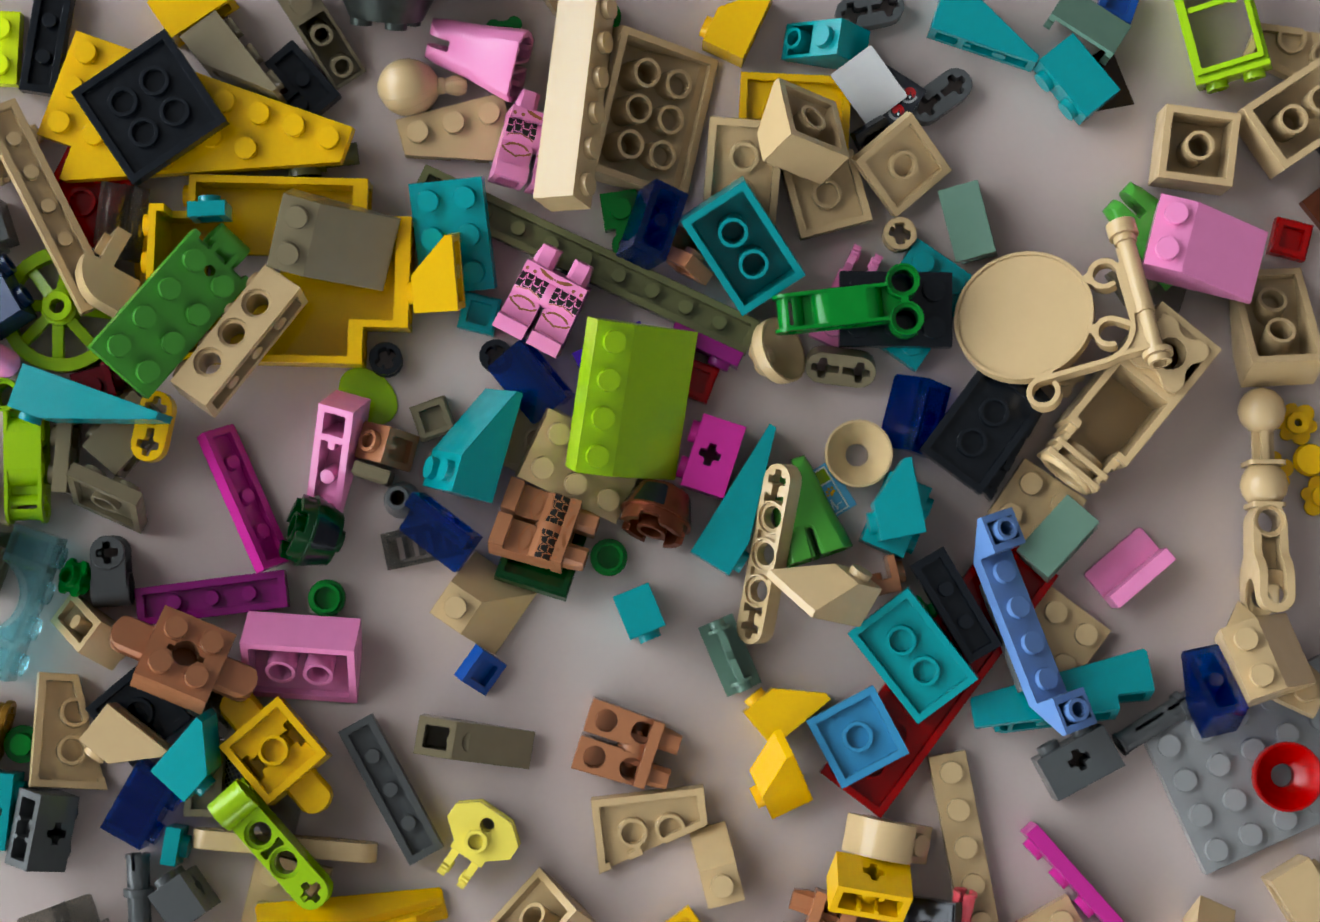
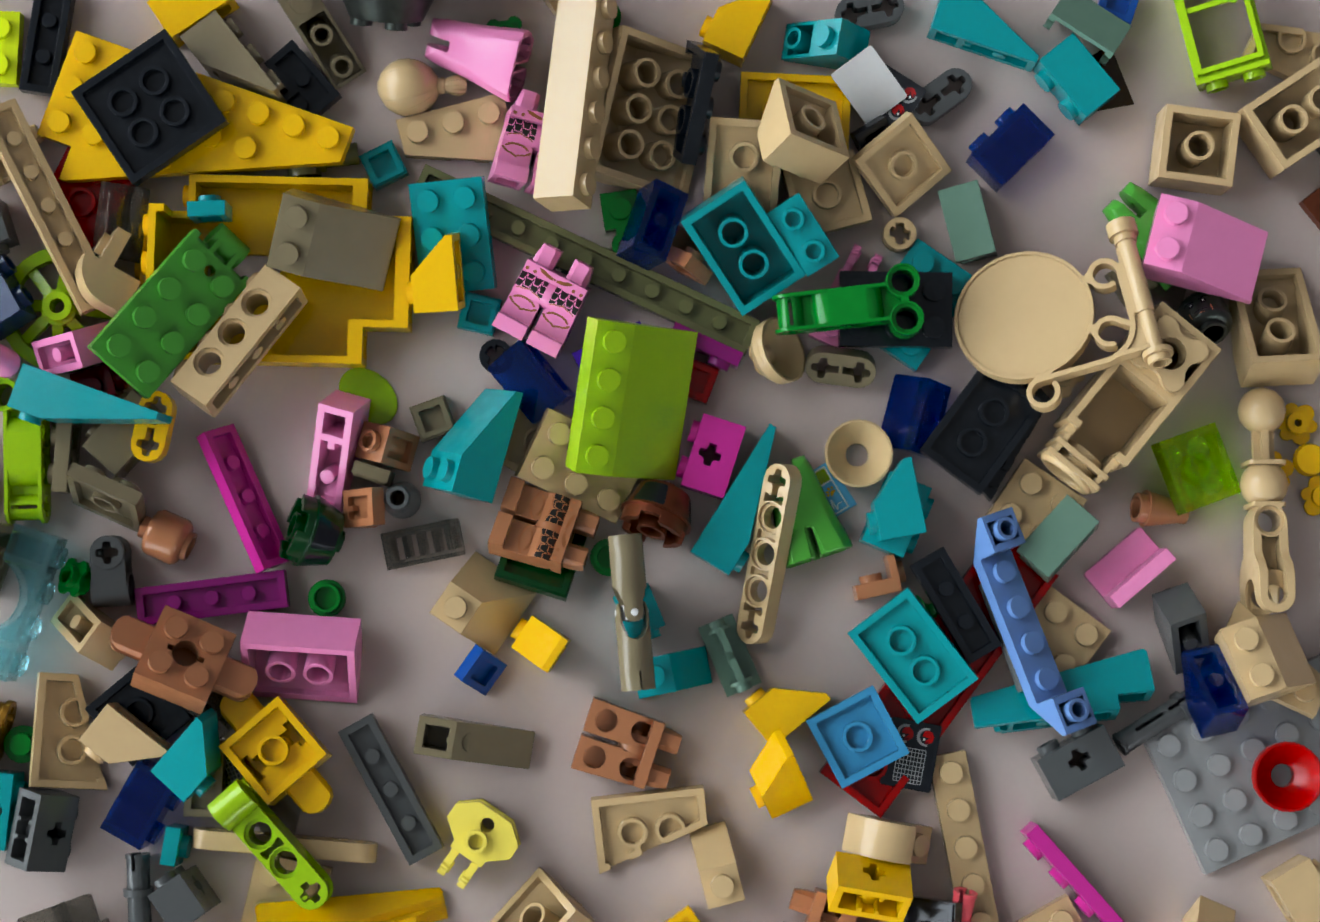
black bush [369,342,403,378] -> none
clear blue panel [399,492,483,572] -> none
tan slope [766,563,882,627] -> none
red tile [1266,217,1314,263] -> none
none -> bright pink slope [31,321,109,375]
none -> nougat head [137,510,197,565]
none -> nougat bracket [343,487,385,528]
none -> teal tile [359,140,409,191]
none -> yellow slope [510,615,571,673]
none -> dark tan piece [608,533,656,692]
none -> teal slope [638,646,713,699]
none -> black wing [673,40,722,165]
none -> teal brick [767,192,840,277]
none -> black sticker [880,717,942,793]
none -> clear blue brick [966,103,1055,193]
none -> nougat cone [1130,490,1190,527]
none -> clear neon green plate [1151,422,1241,516]
none -> dark grey slope [1152,583,1211,675]
none -> pearl dark grey head [1178,292,1233,344]

